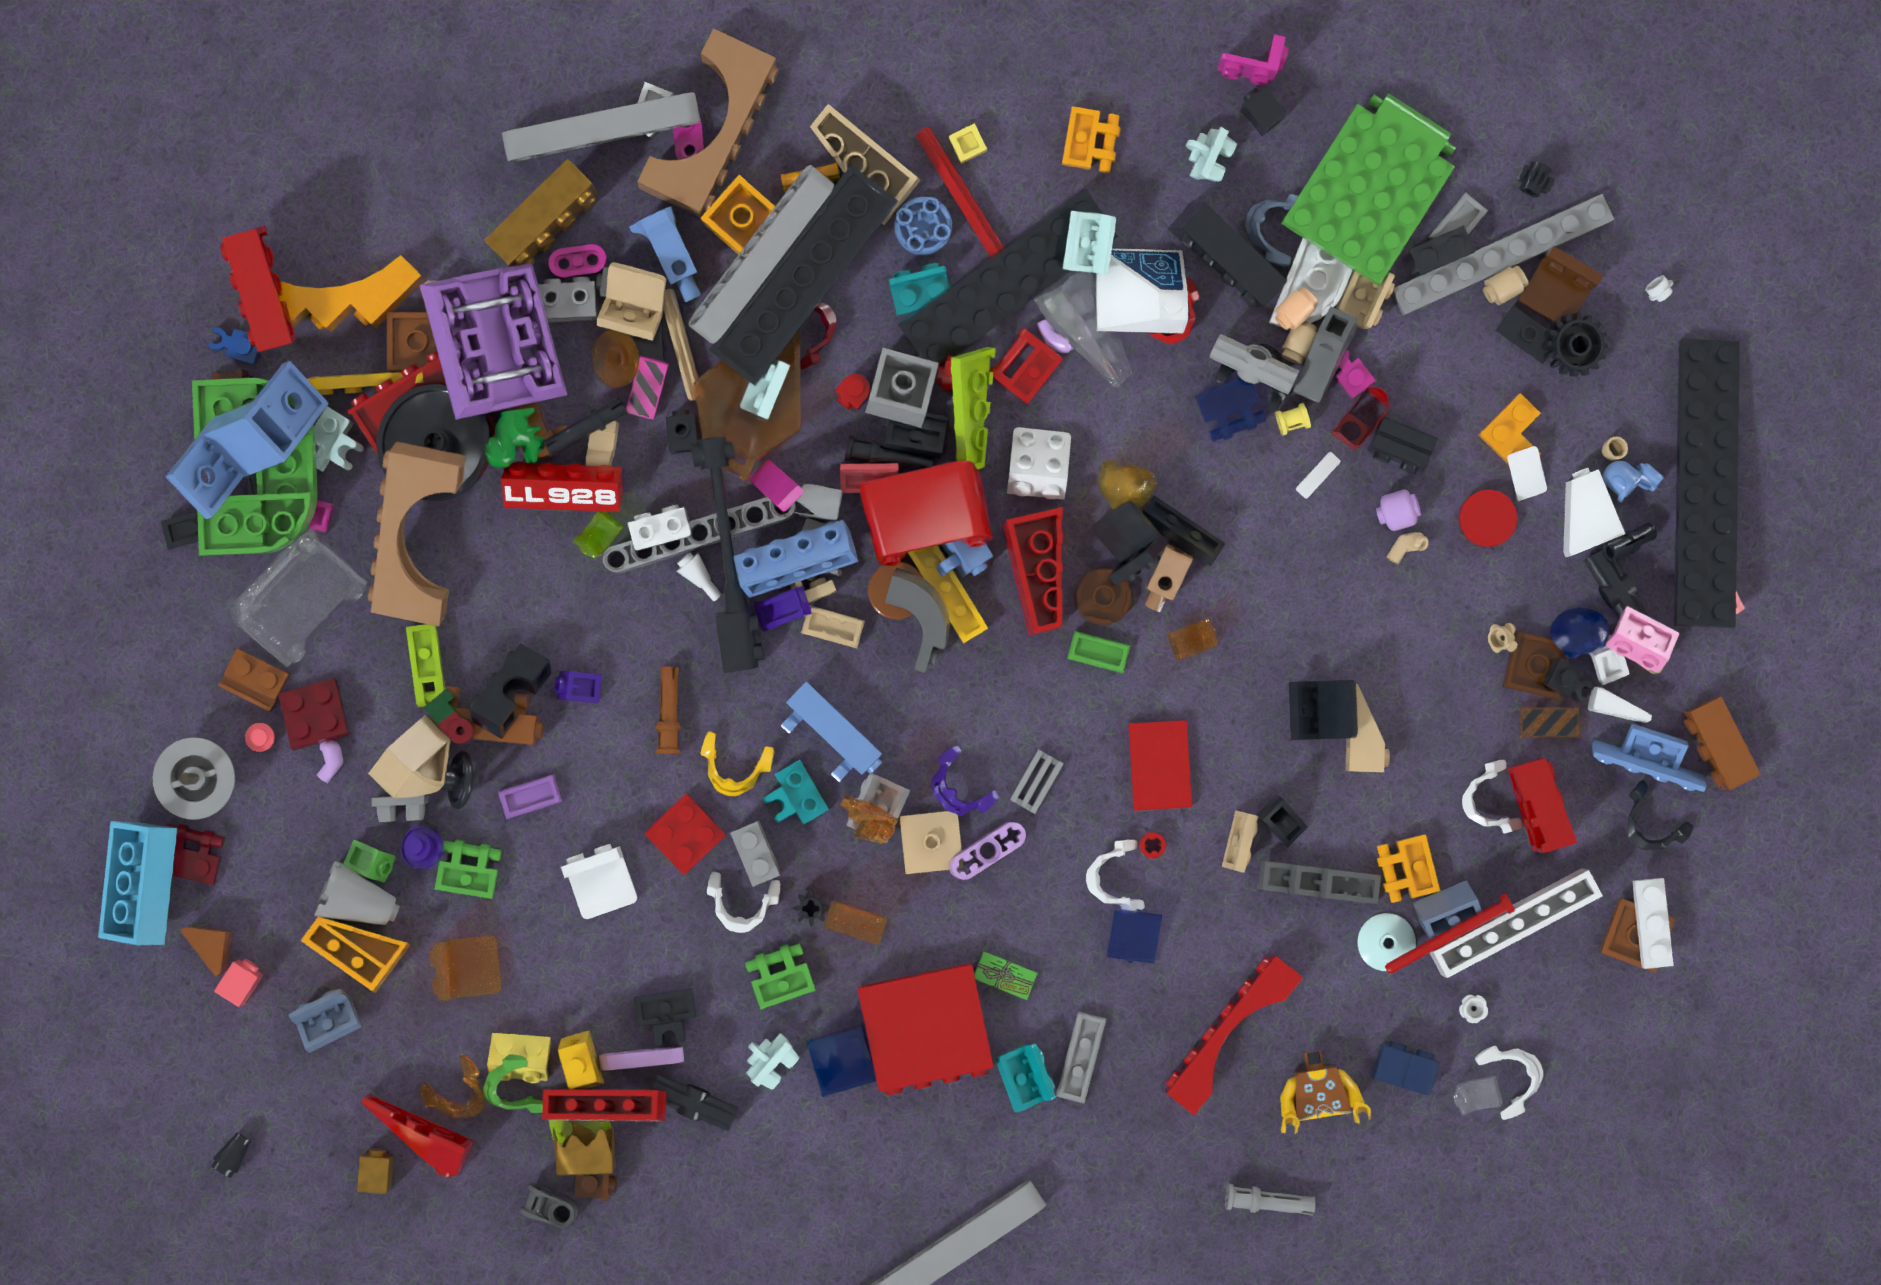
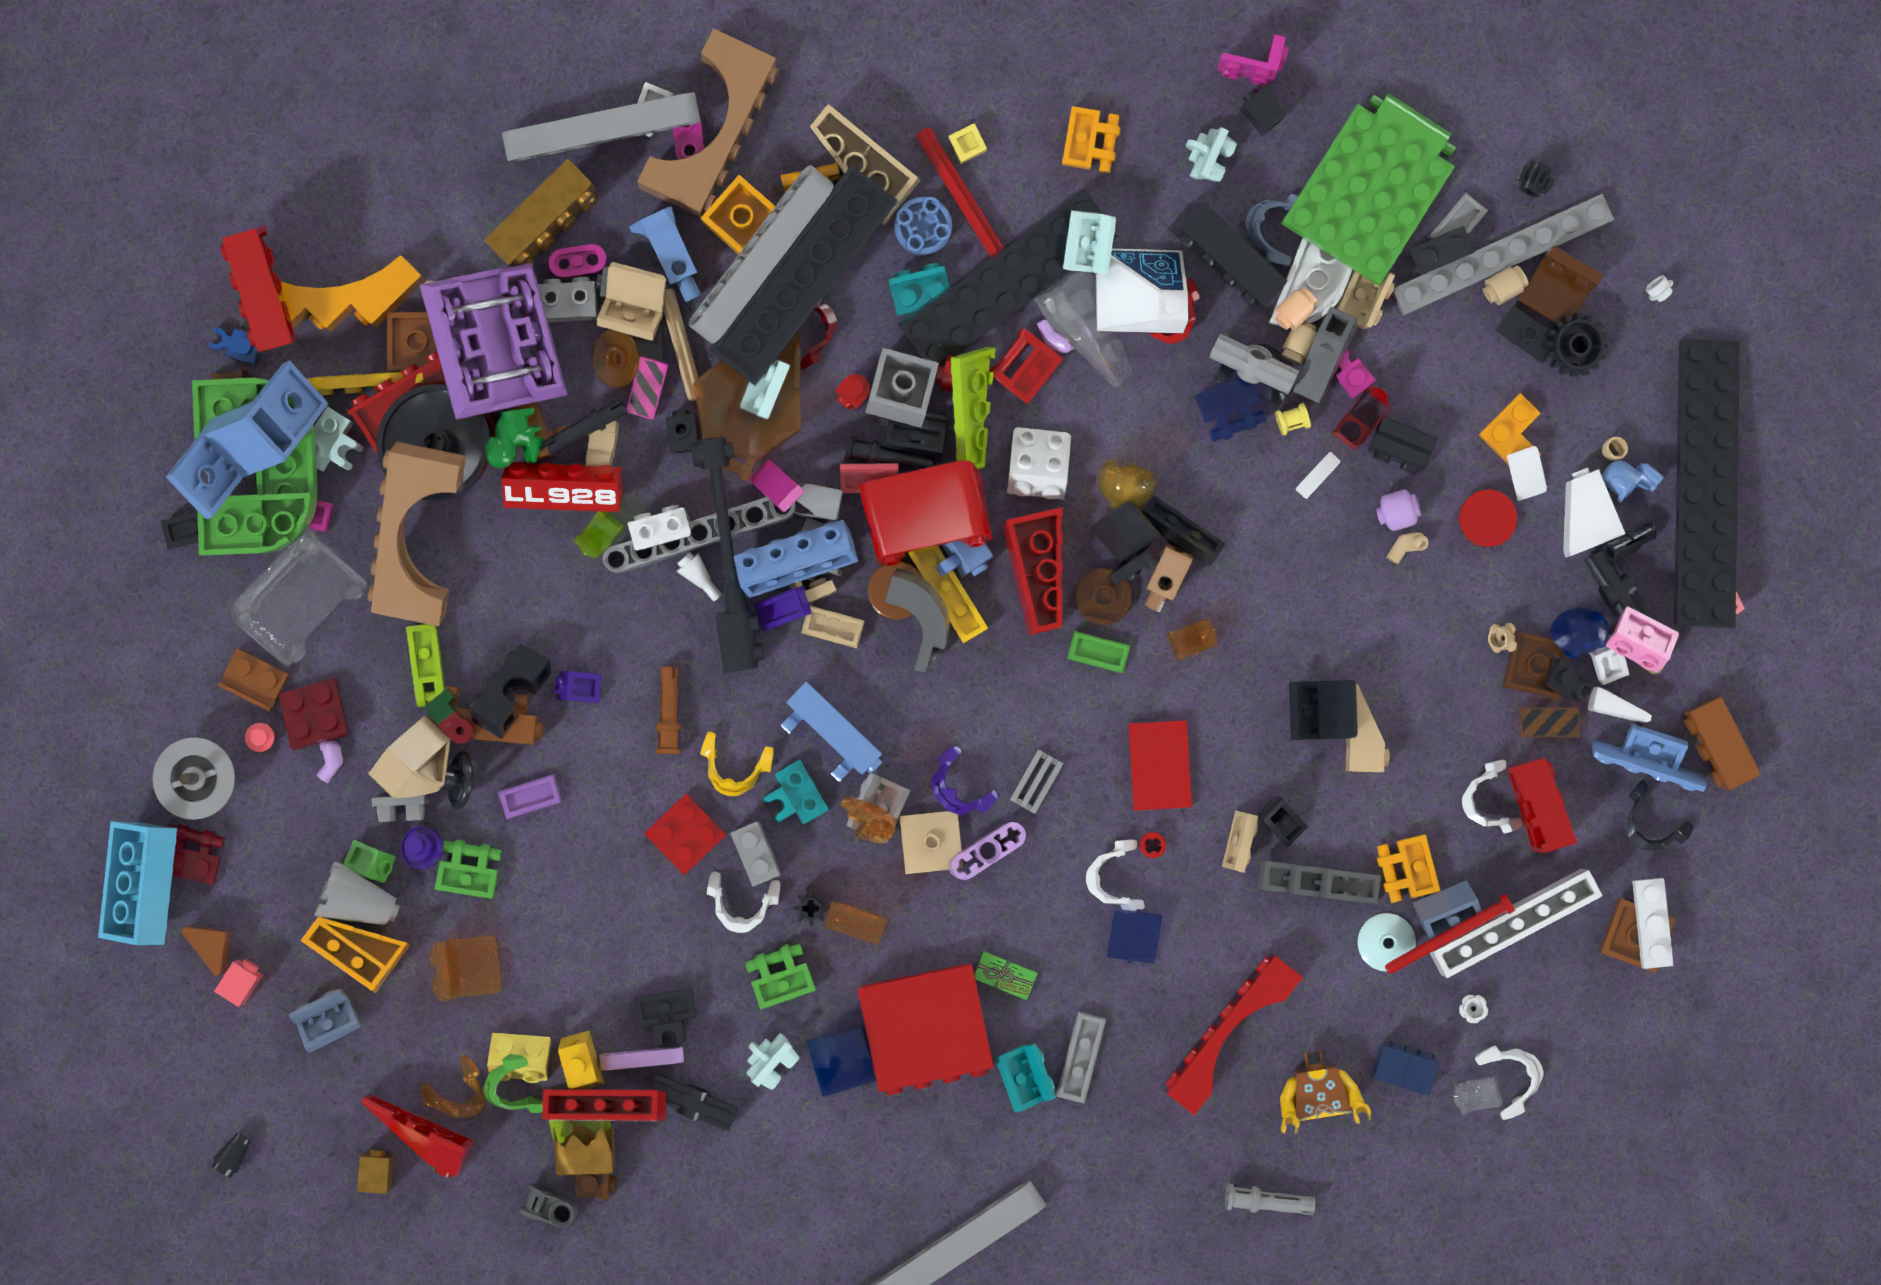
white bracket [561,844,637,919] -> none

